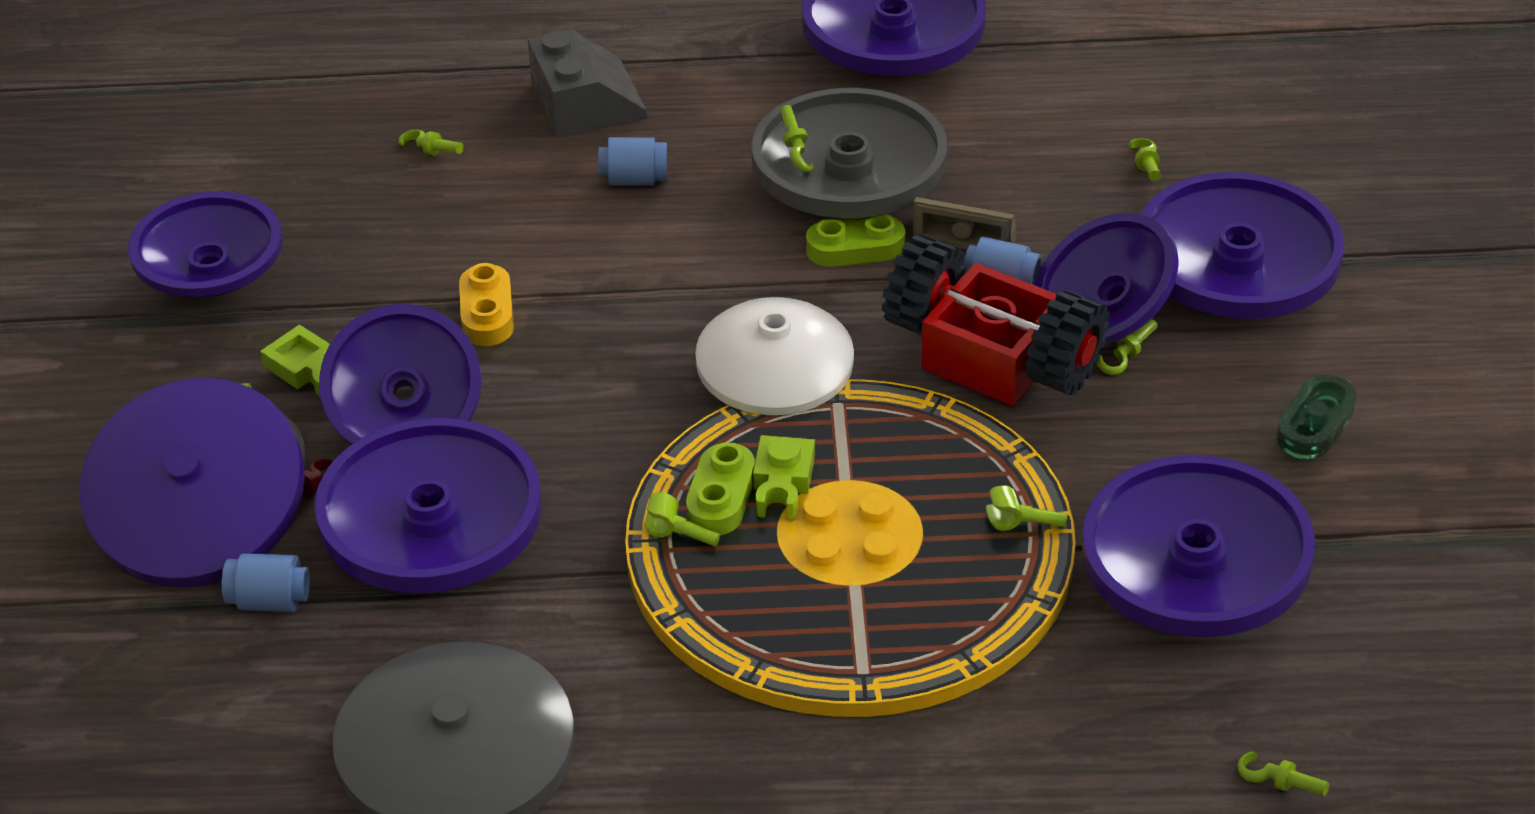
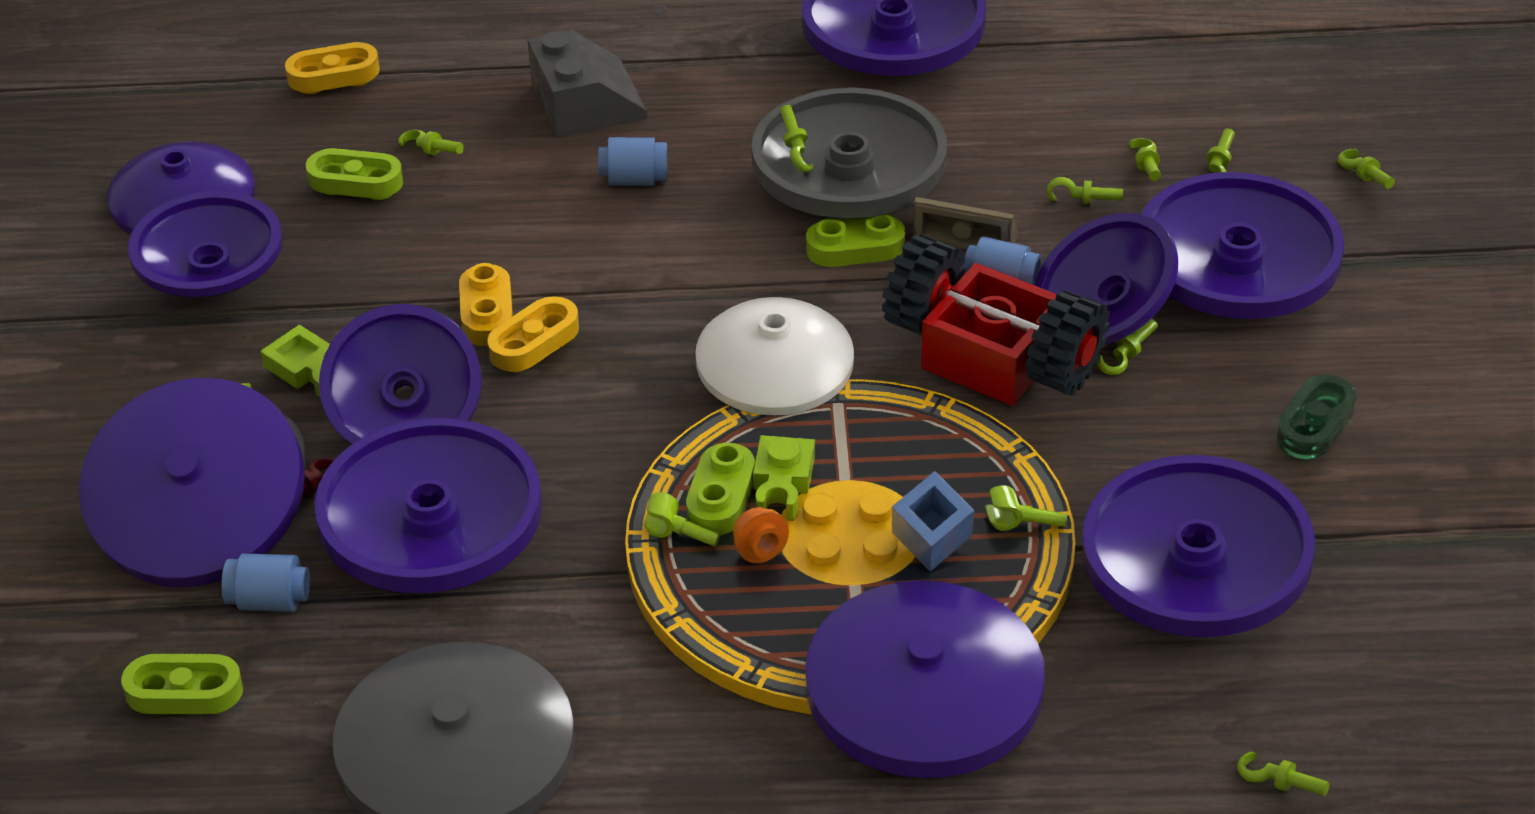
none -> dark purple dish [107,141,255,234]
none -> lime plate [121,654,243,714]
none -> yellow plate [285,42,380,95]
none -> lime plate [306,148,403,200]
none -> yellow plate [487,297,579,373]
none -> orange plate [733,507,789,563]
none -> dark purple dish [806,581,1045,778]
none -> medium blue brick [892,471,974,572]
none -> lime hand [1046,177,1123,205]
none -> lime hand [1206,128,1235,173]
none -> lime hand [1337,149,1395,189]

